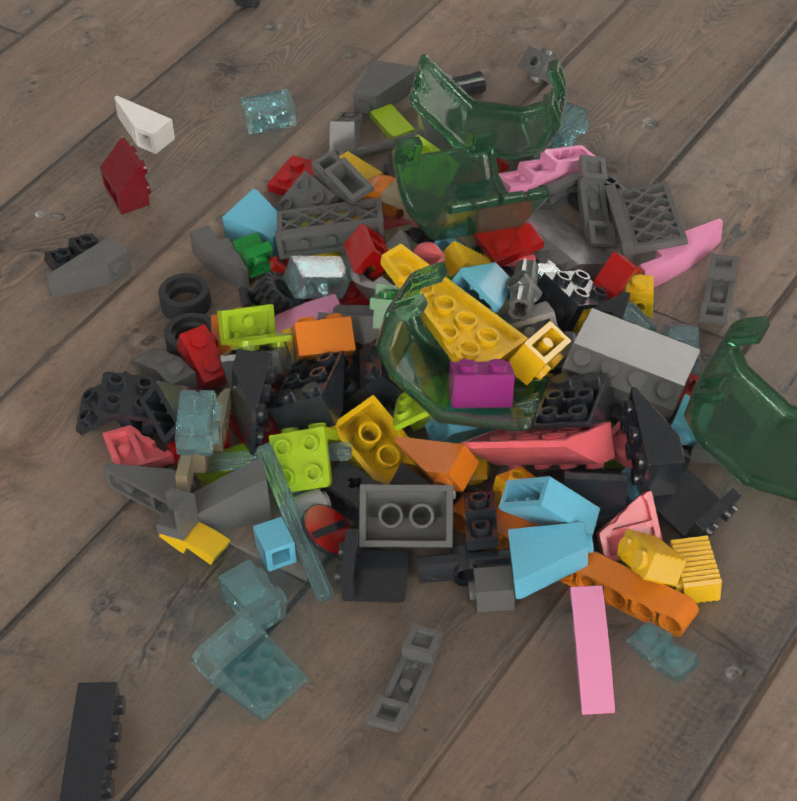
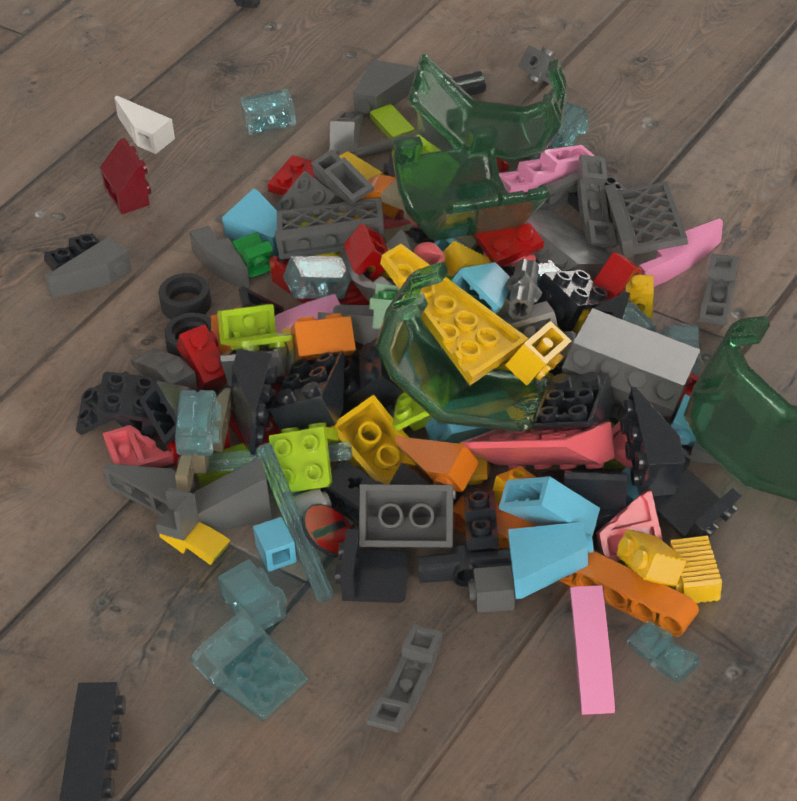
black tyre [253,271,305,316] -> none
magenta brick [448,359,515,408] -> none

